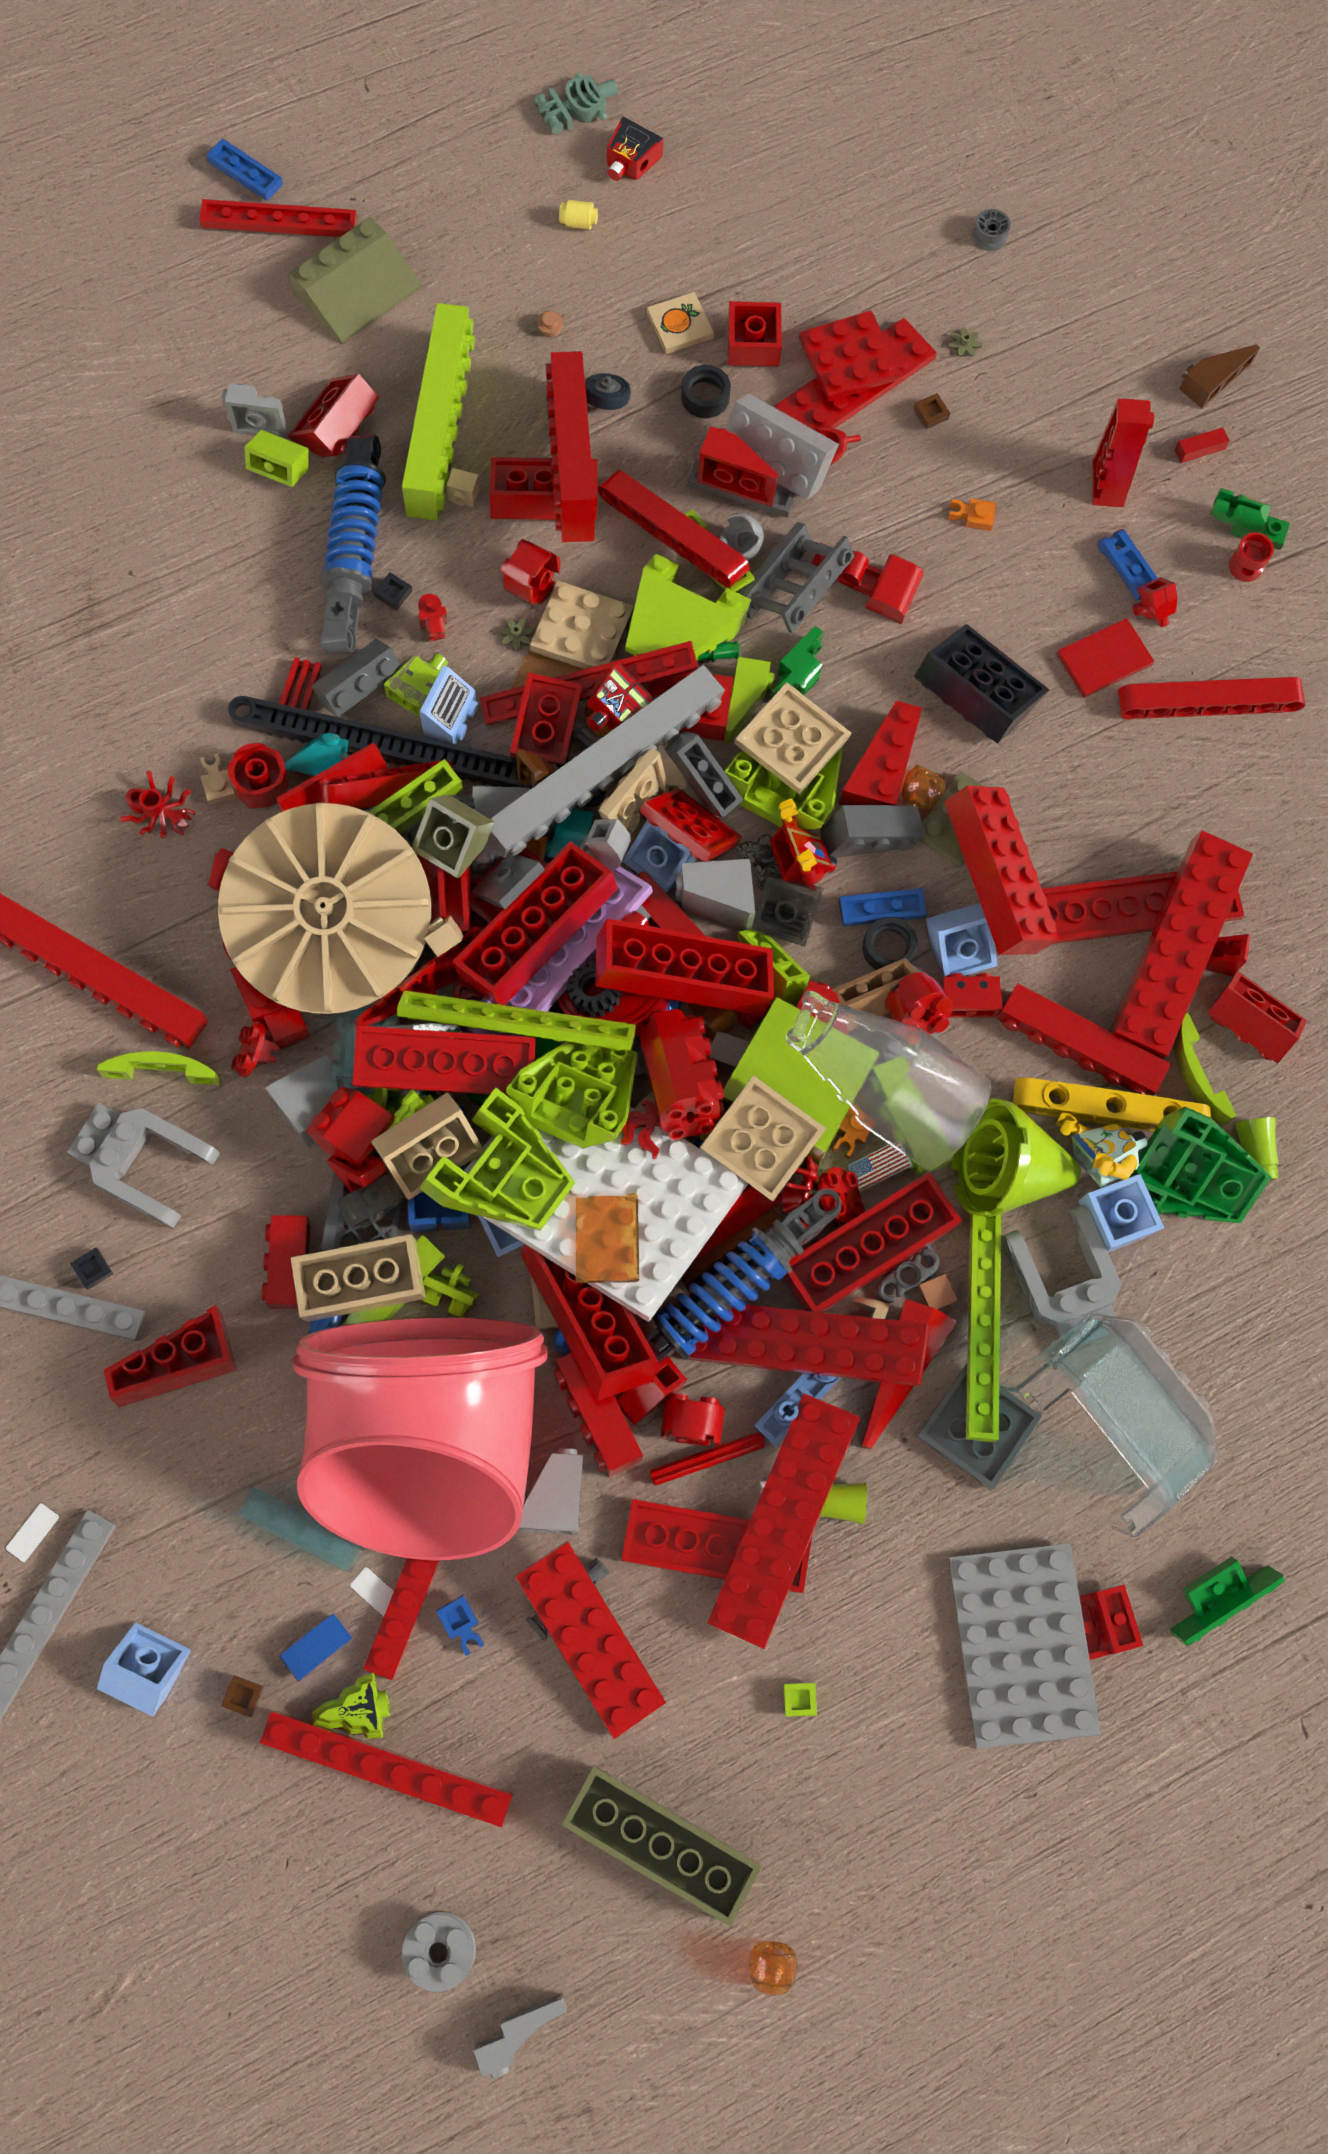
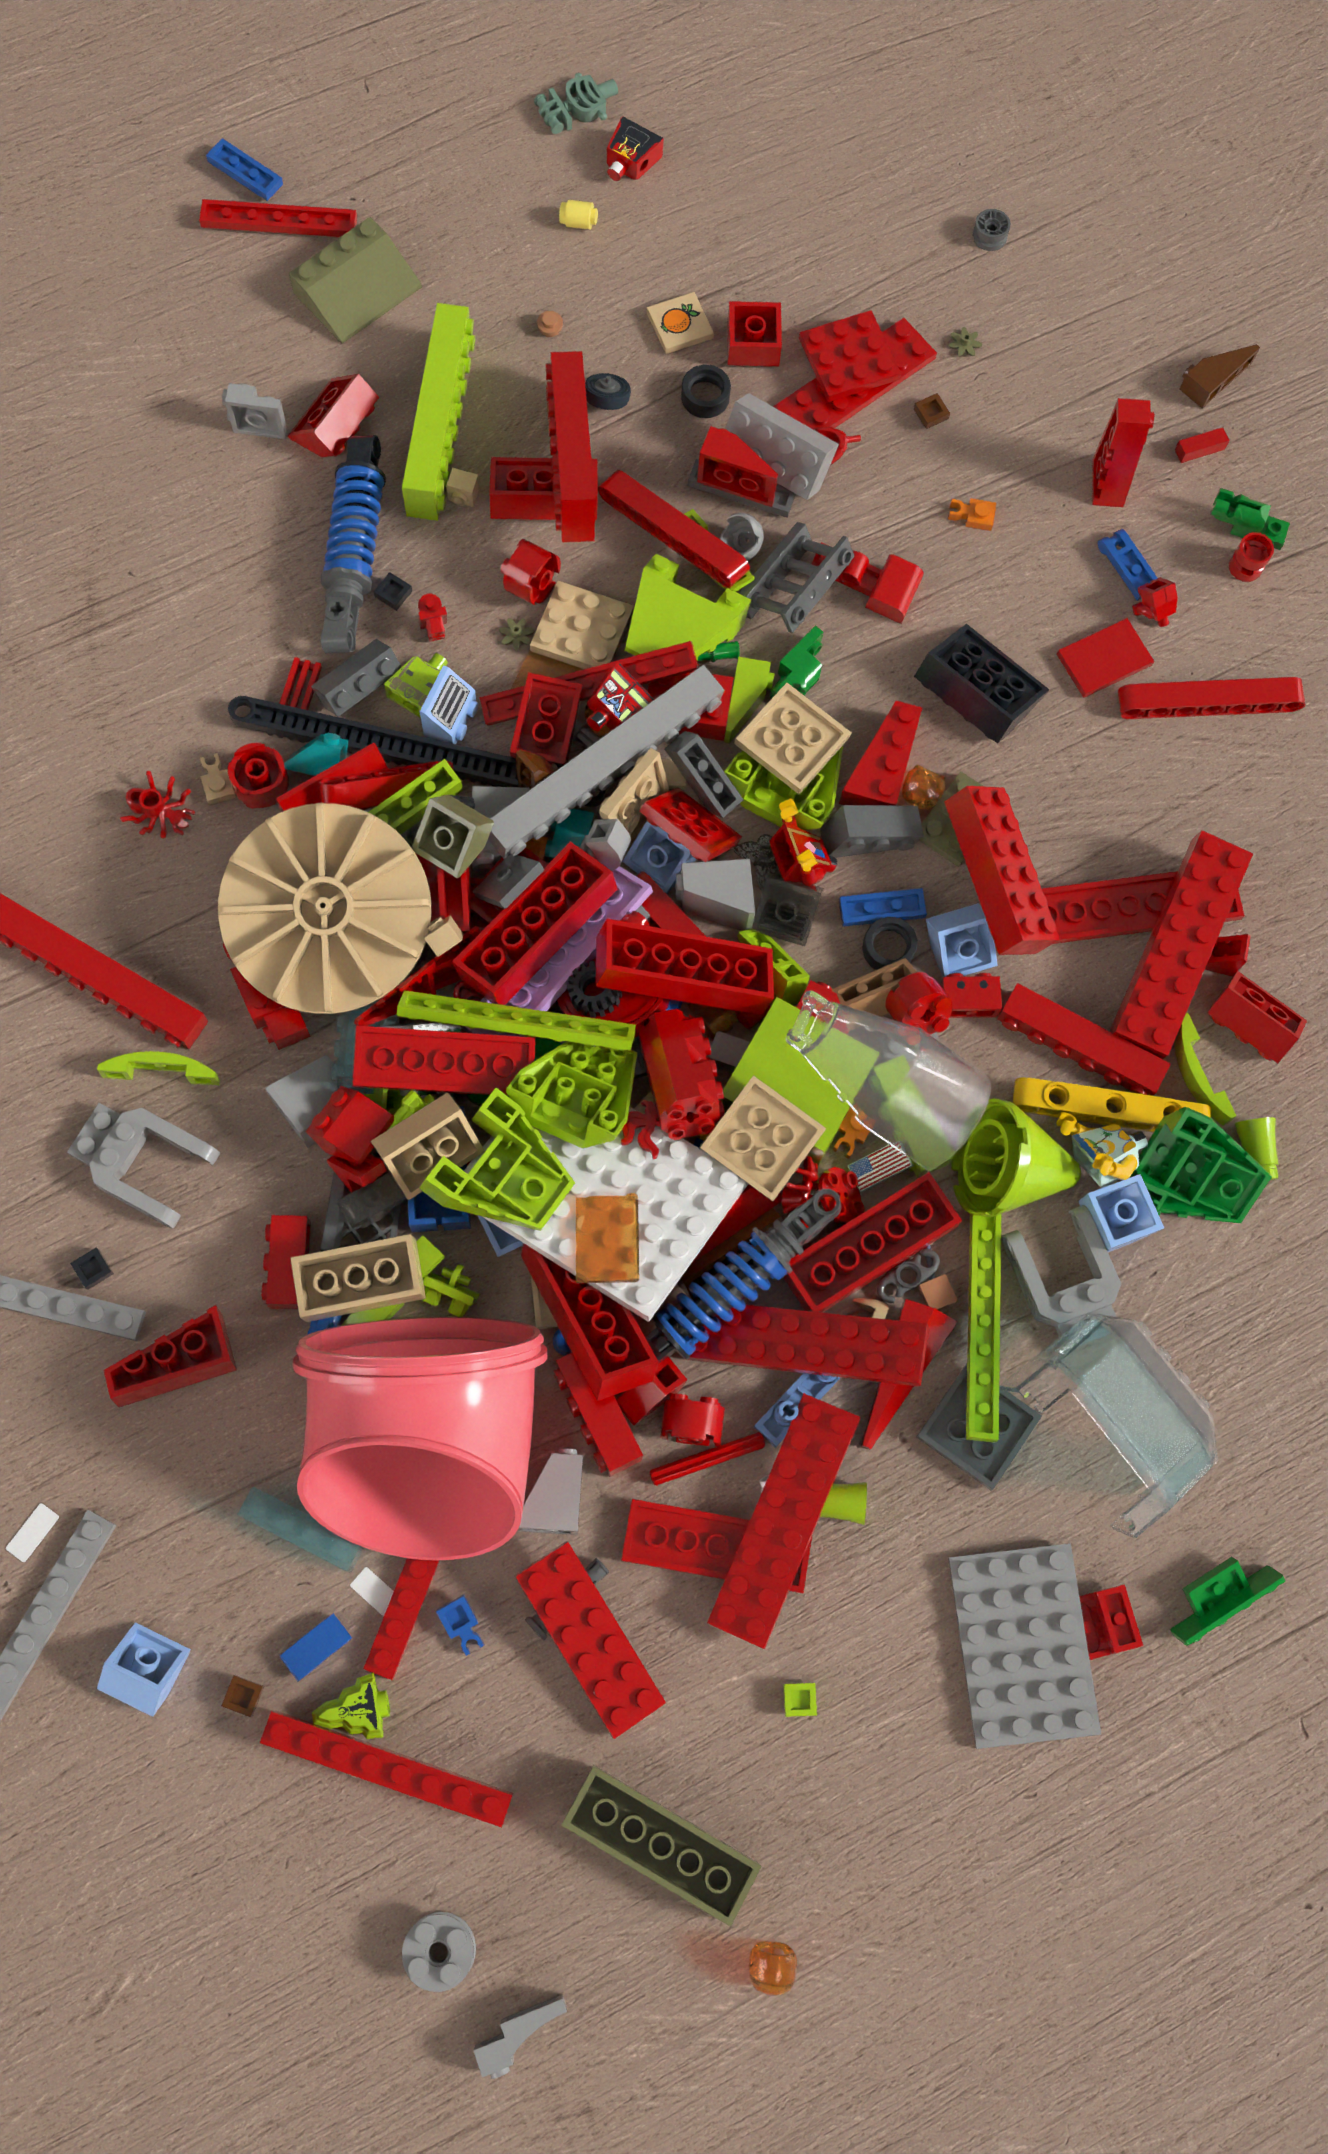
red cone [207,848,234,891] -> none
red plate [231,1021,280,1078] -> none
lime brick [244,430,309,487] -> none

